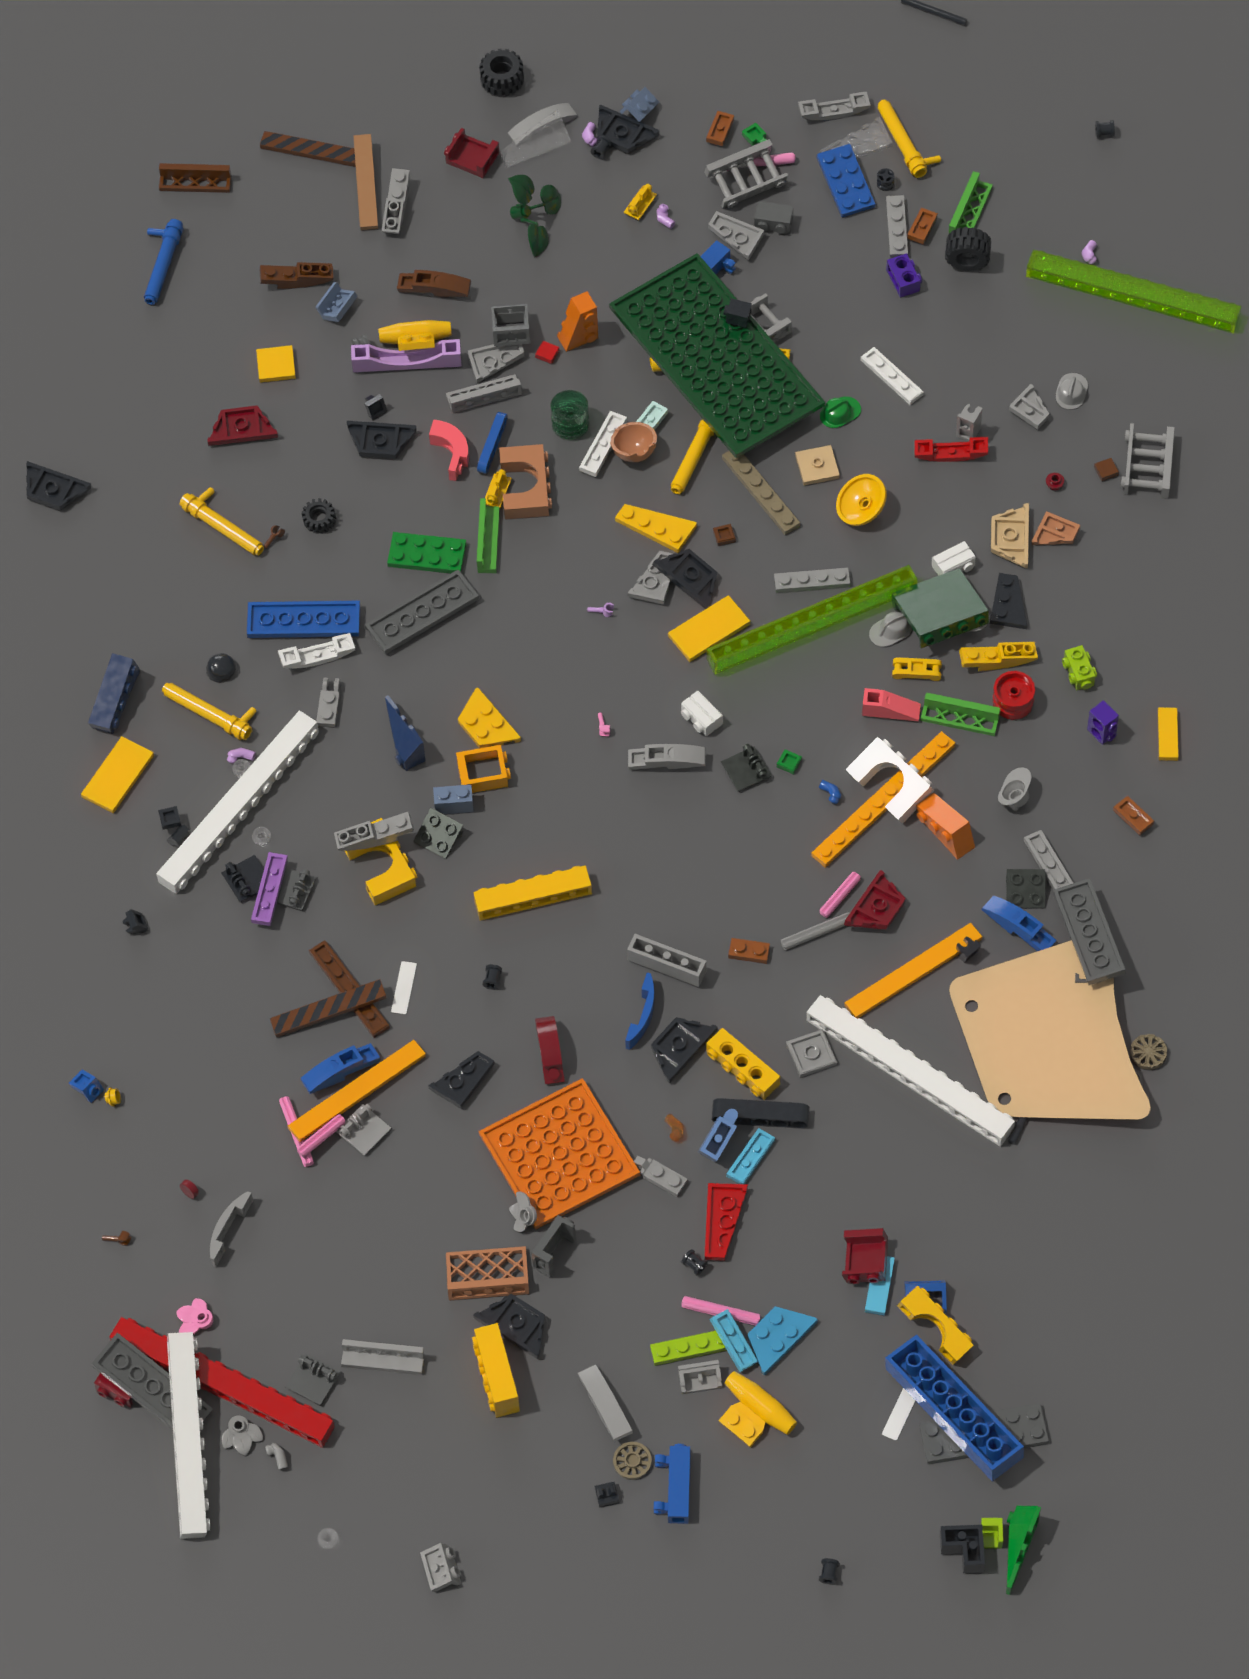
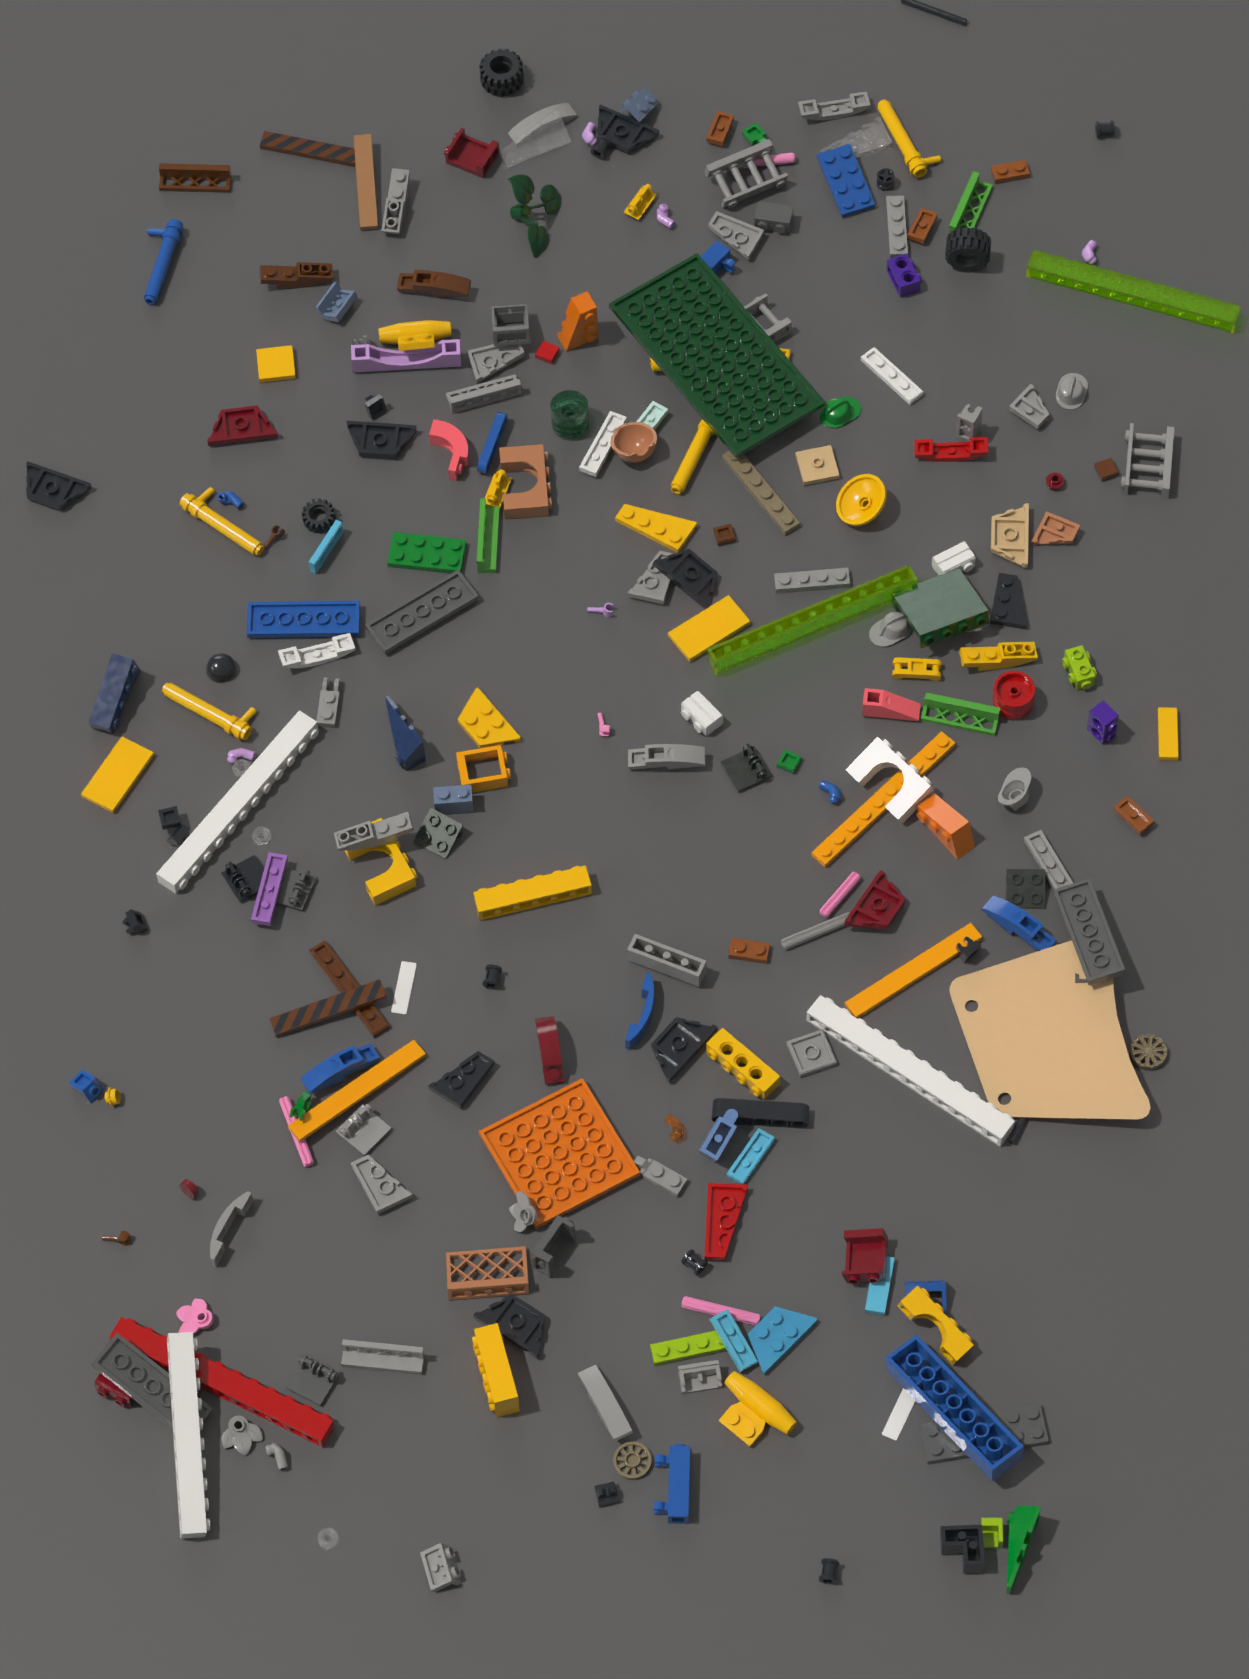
bright pink axle [297,1114,345,1157] -> none
black brick [723,298,752,328] -> none
none -> blue arm [217,491,245,509]
none -> green plate [289,1091,312,1121]
none -> medium azure tile [309,520,343,574]
none -> light grey wing [351,1155,413,1214]
none -> dark orange plate [991,159,1030,184]

